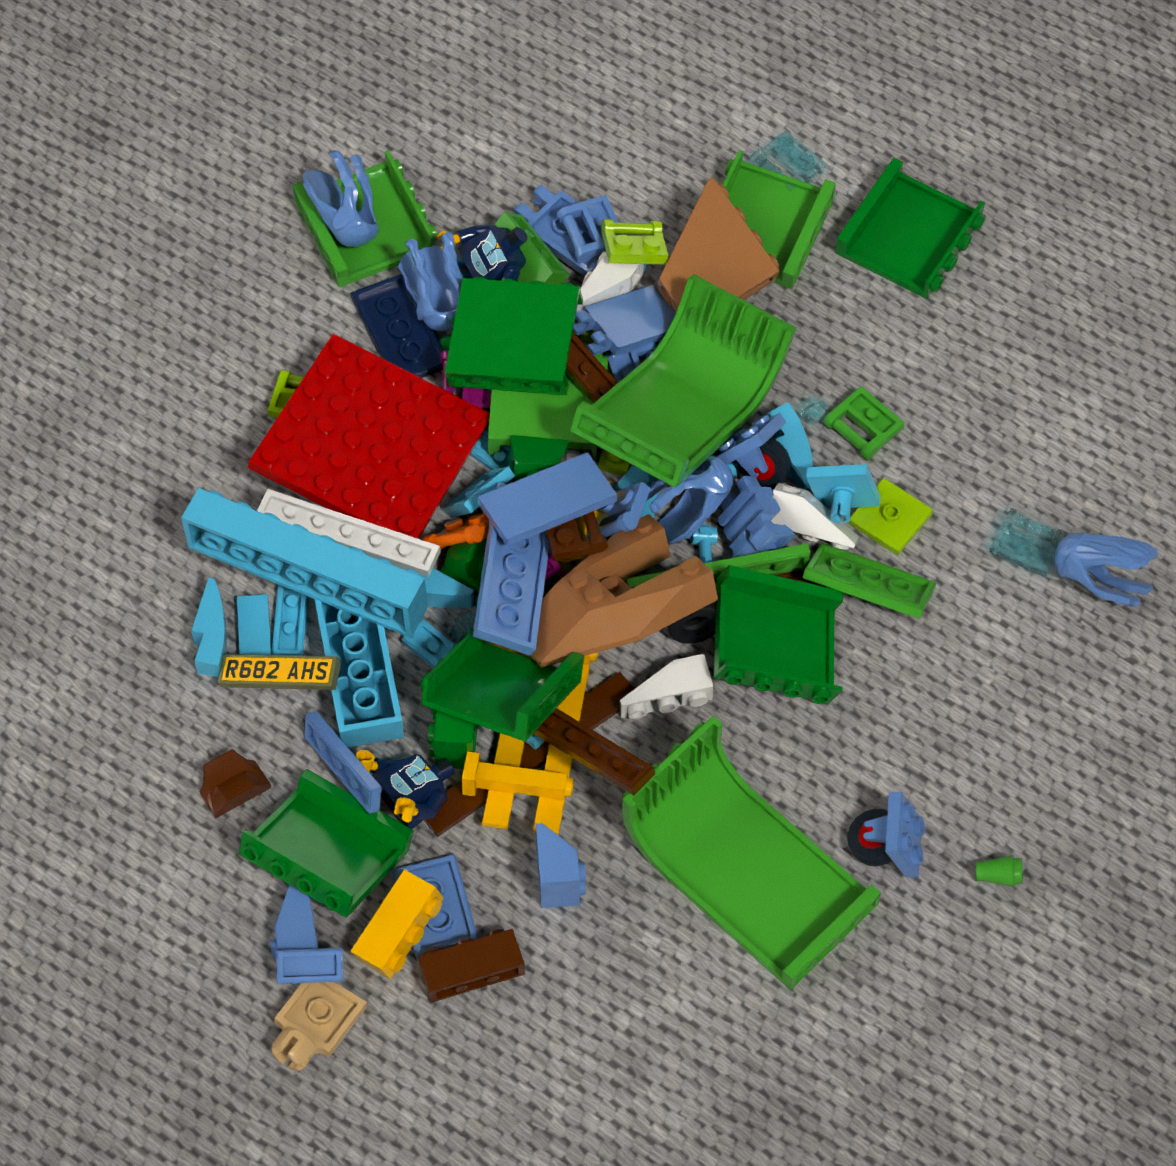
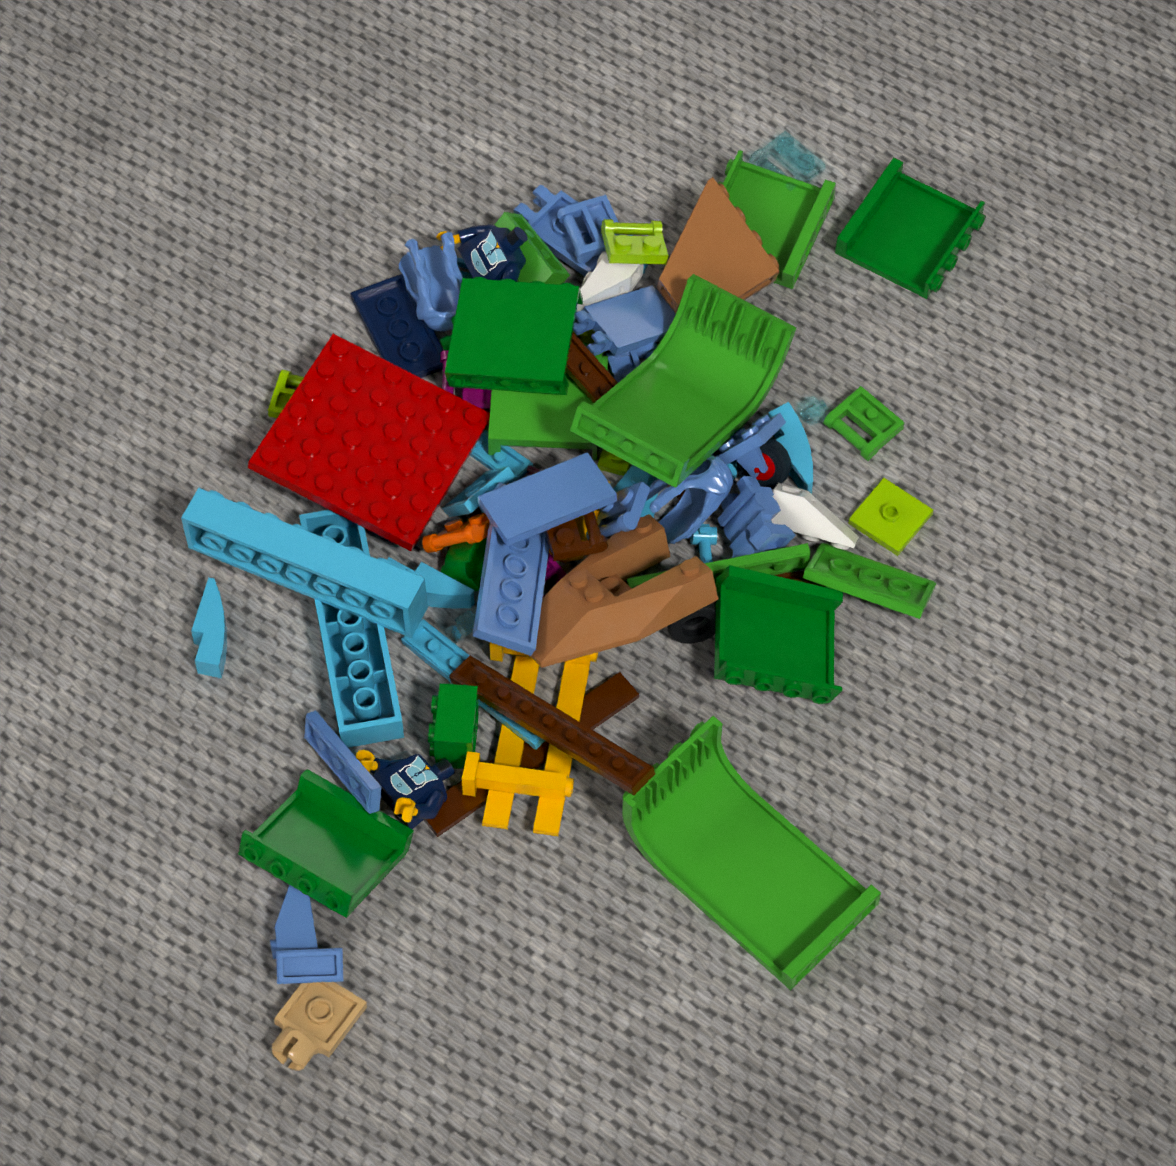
reddish brown slope [199,749,271,819] -> none
tile [218,654,341,690] -> none
medium azure tile [237,594,271,655] -> none
white plate [257,489,440,577] -> none
medium azure tile [271,584,309,656] -> none
bright green panel [293,150,438,287] -> none
medium blue hair [303,150,379,248] -> none
yellow brick [350,869,444,980] -> none
medium blue tile [392,854,479,960] -> none
reddish brown brick [418,928,525,1003] -> none
green panel [420,629,584,742] -> none
green torso [509,435,569,482] -> none
medium blue slope [536,823,586,908] -> none
white slope [620,654,713,720] -> none
medium azure tile [806,464,881,523] -> none
medium blue plate [847,792,925,878] -> none
bright green cone [976,855,1023,887] -> none
clear light blue plate [989,508,1068,577] -> none
medium blue hair [1054,533,1158,607] -> none

